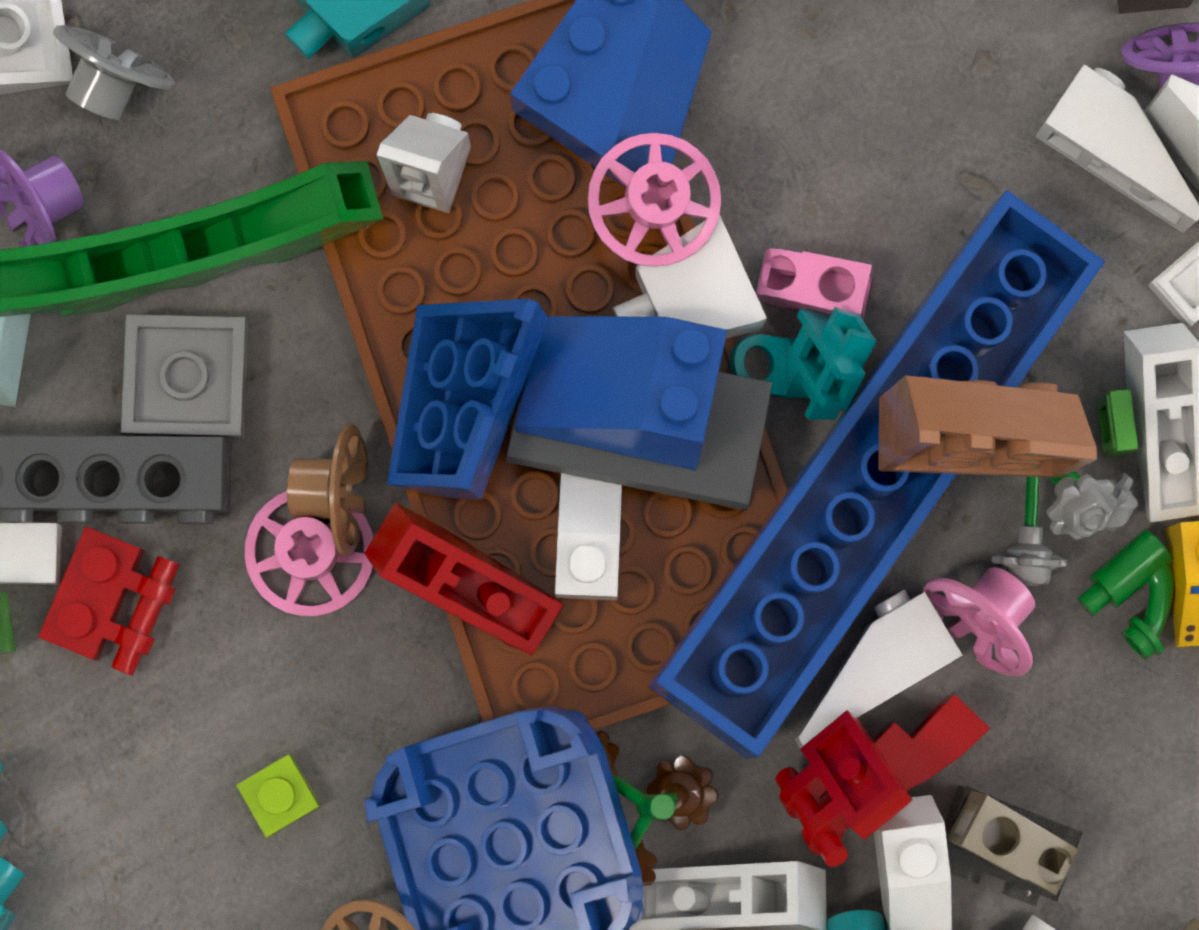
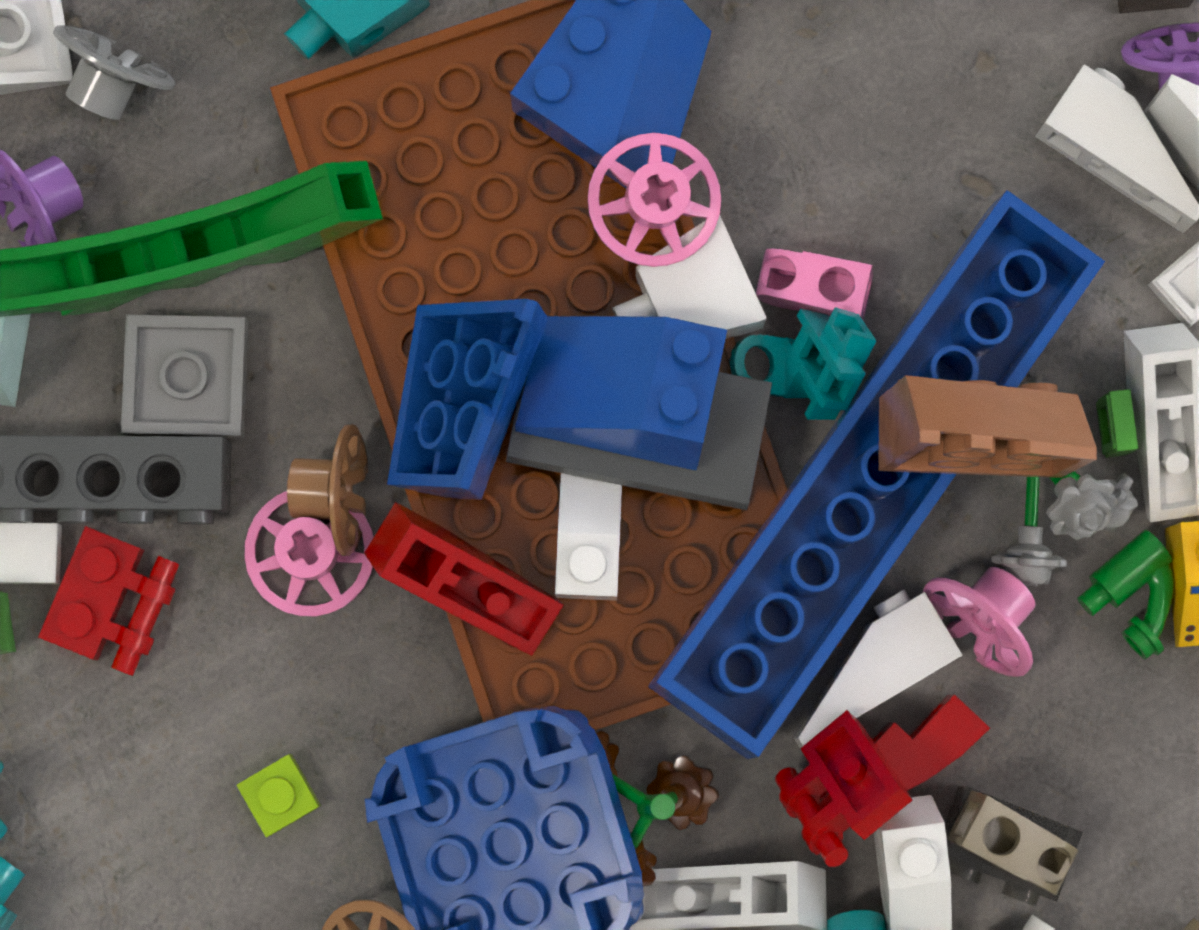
white slope [377,113,471,213] -> none

